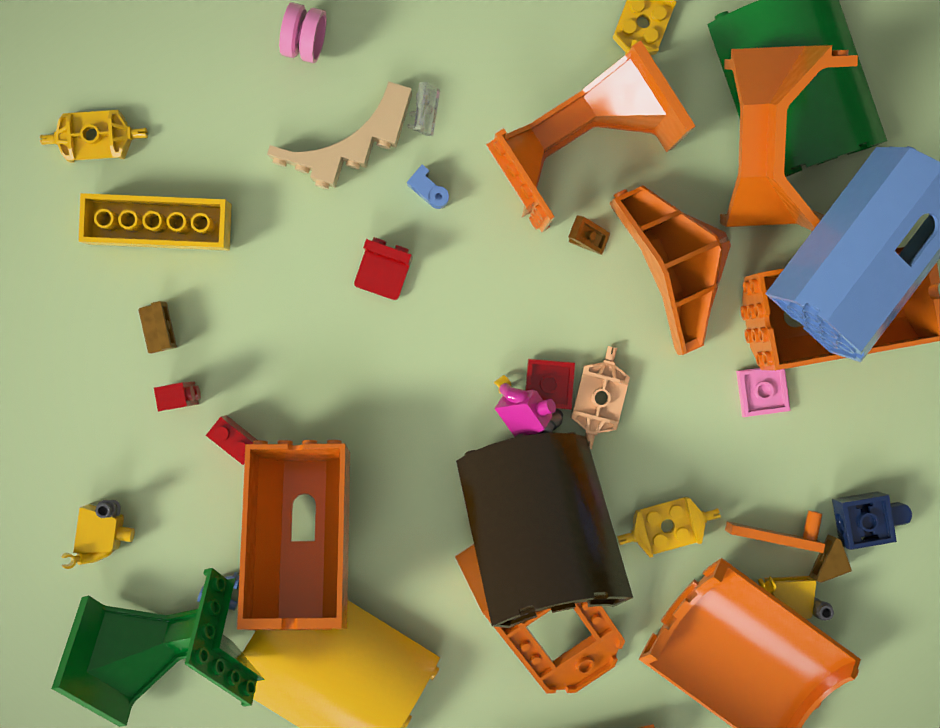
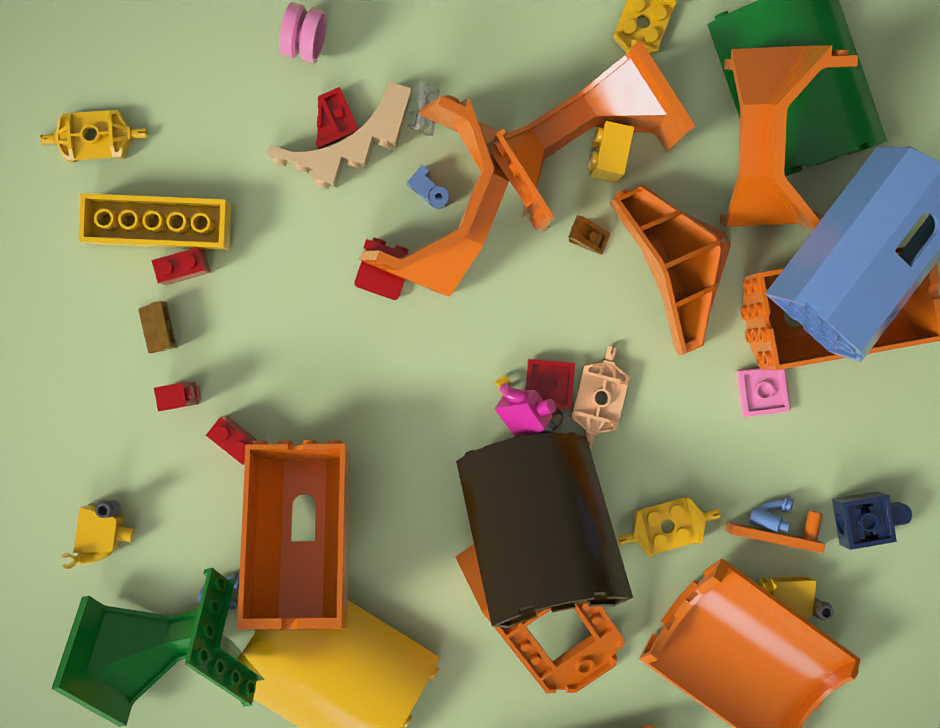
pearl gold slope [809,534,852,583] -> none
none -> red brick [151,247,211,285]
none -> red wing [316,87,358,149]
none -> orange panel [359,95,509,297]
none -> yellow brick [587,121,634,183]
none -> medium blue plant [749,495,794,532]

